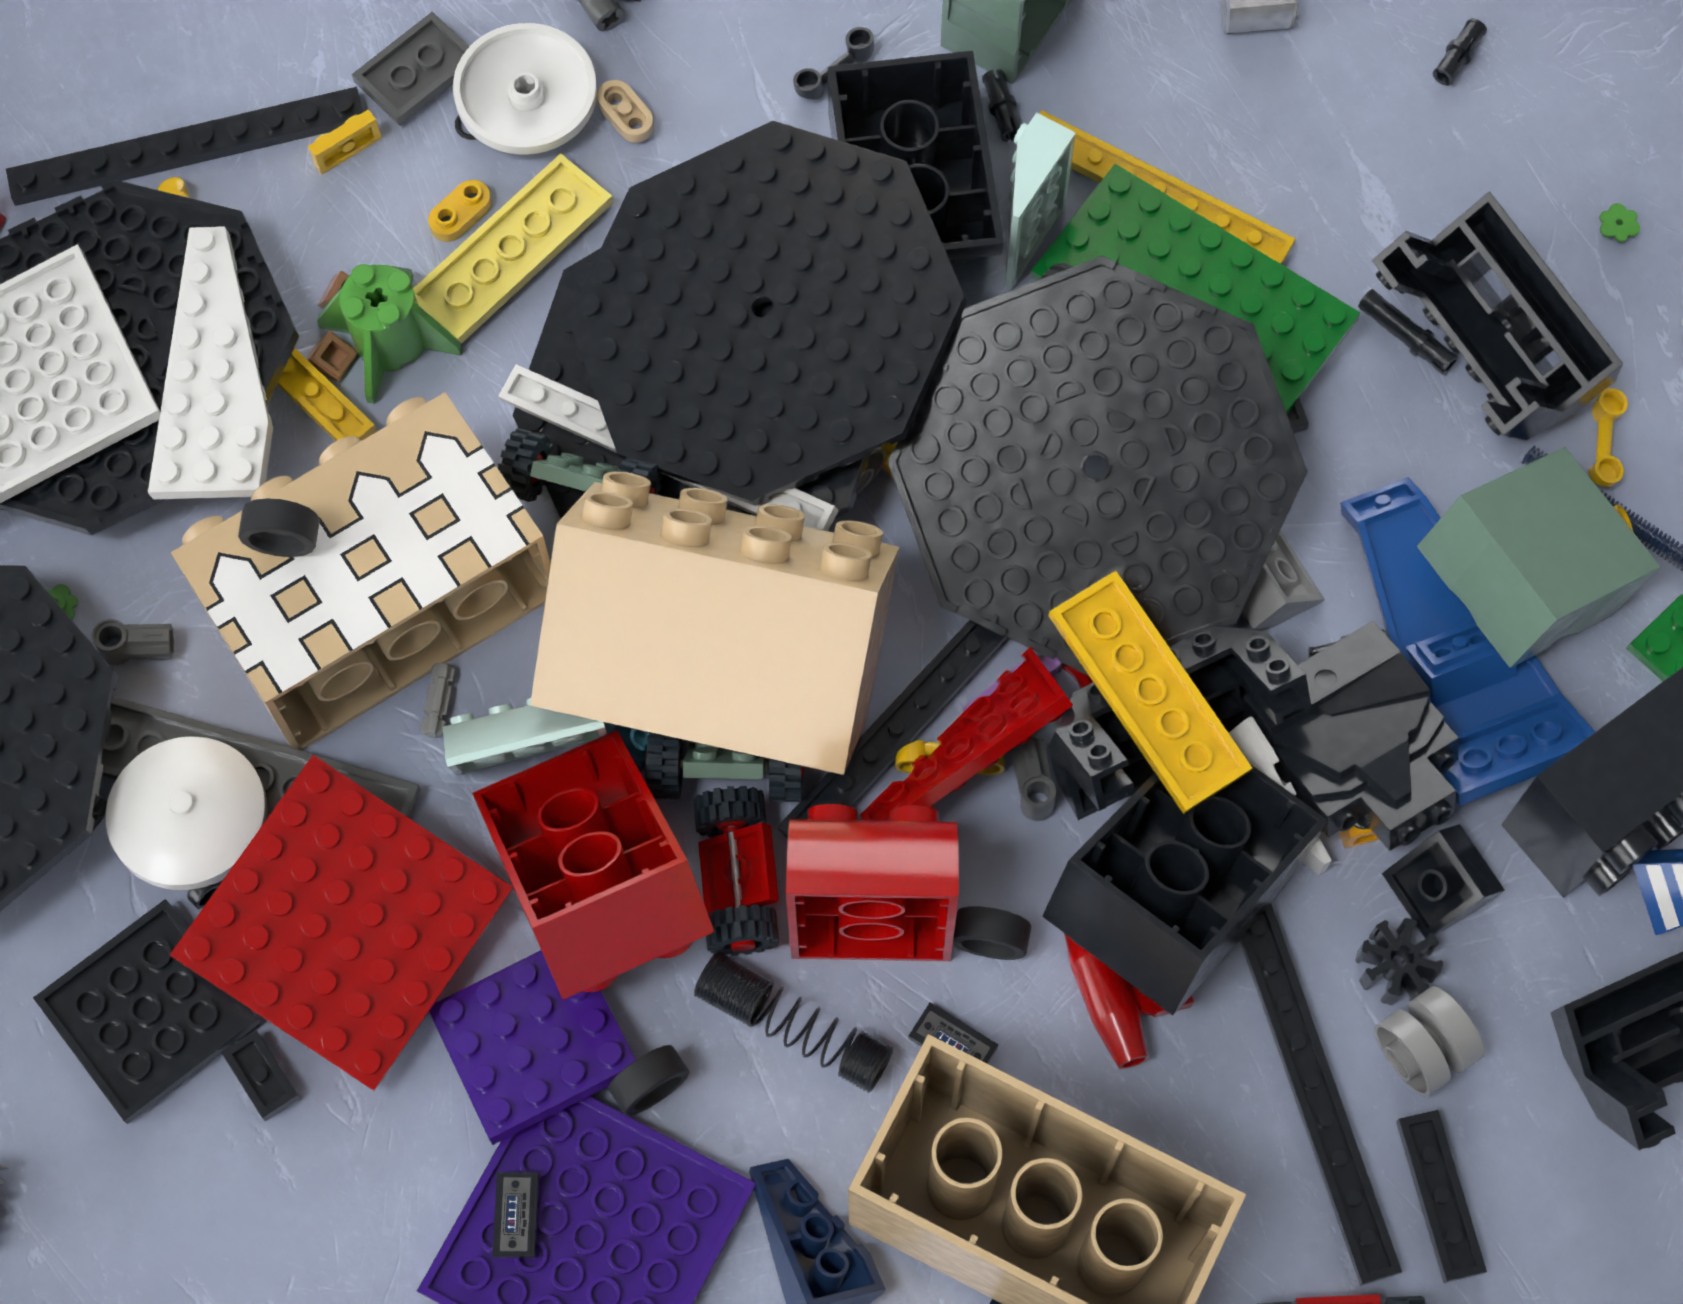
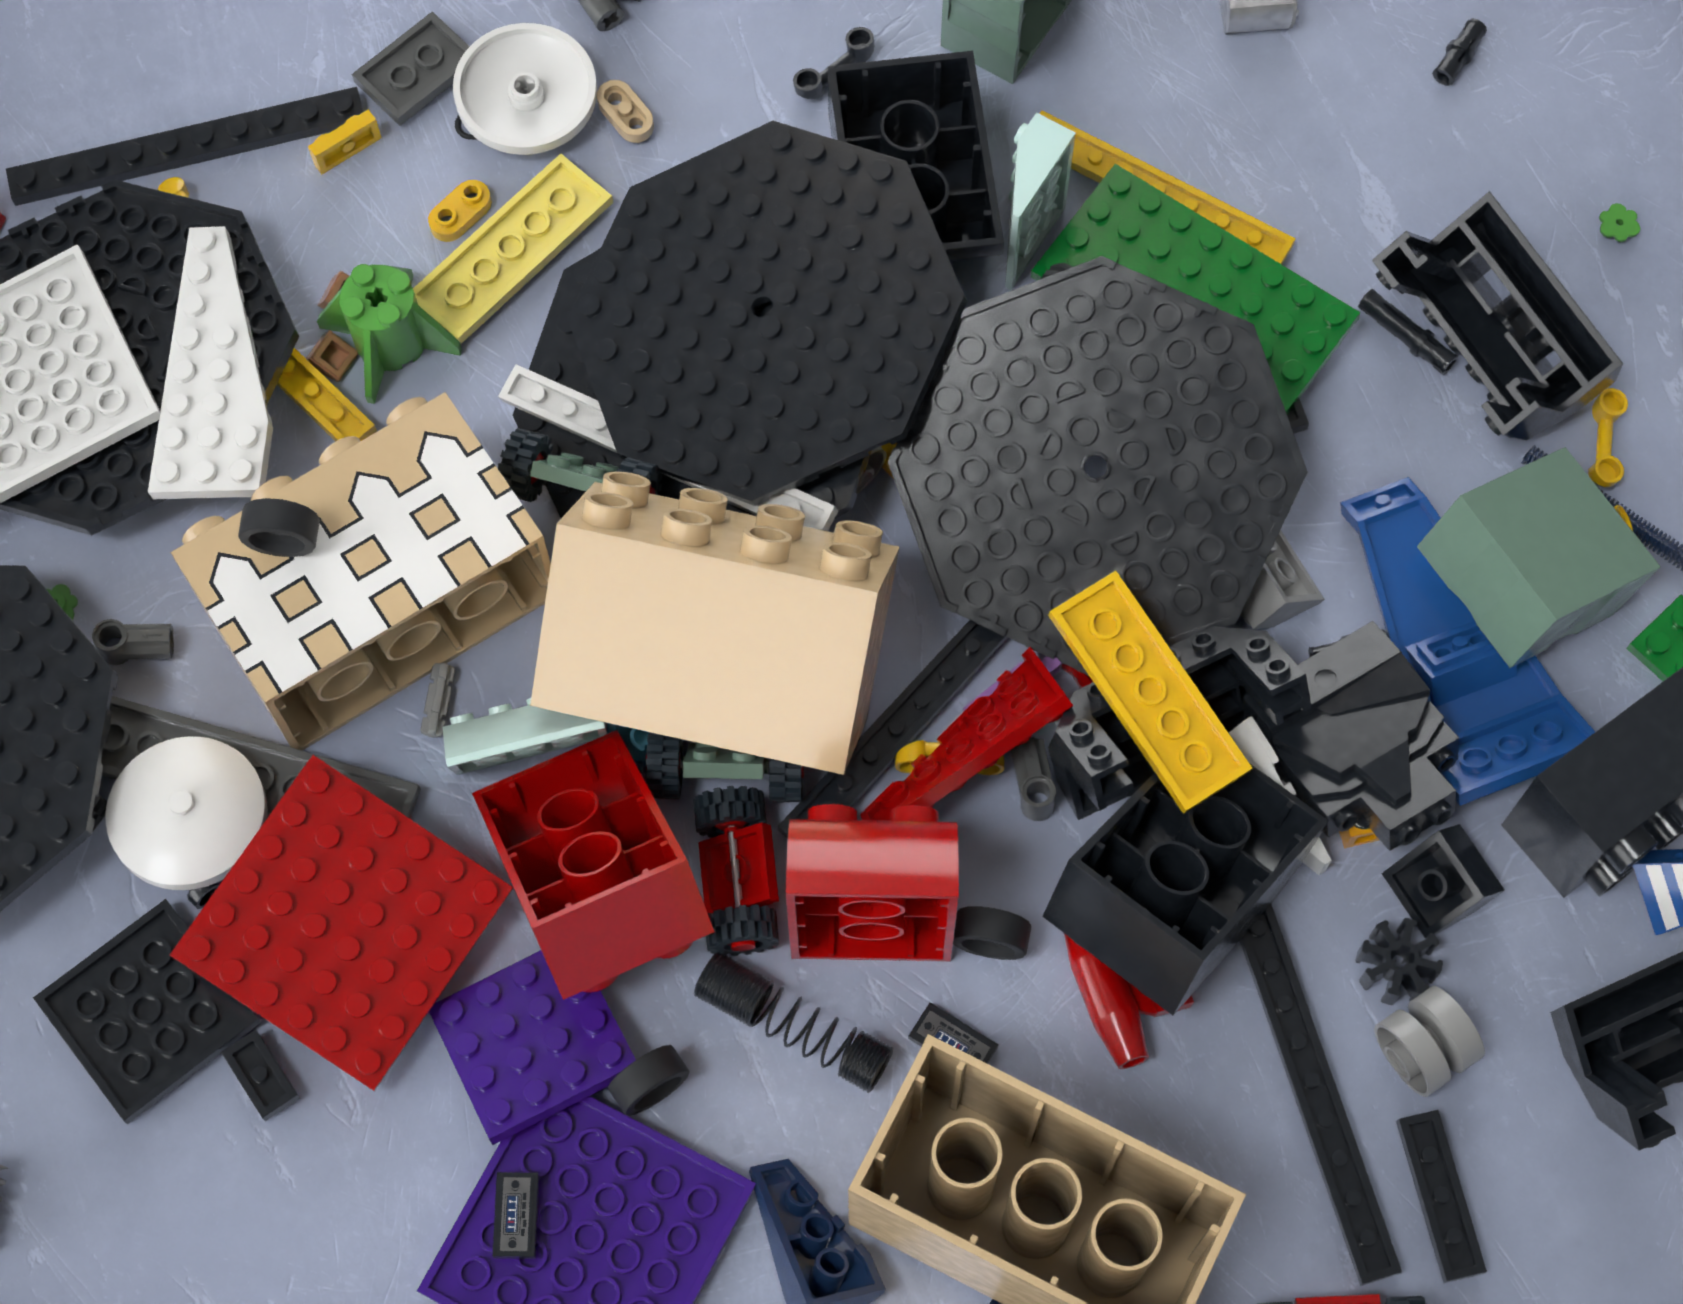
black pin [982,69,1020,142] -> none

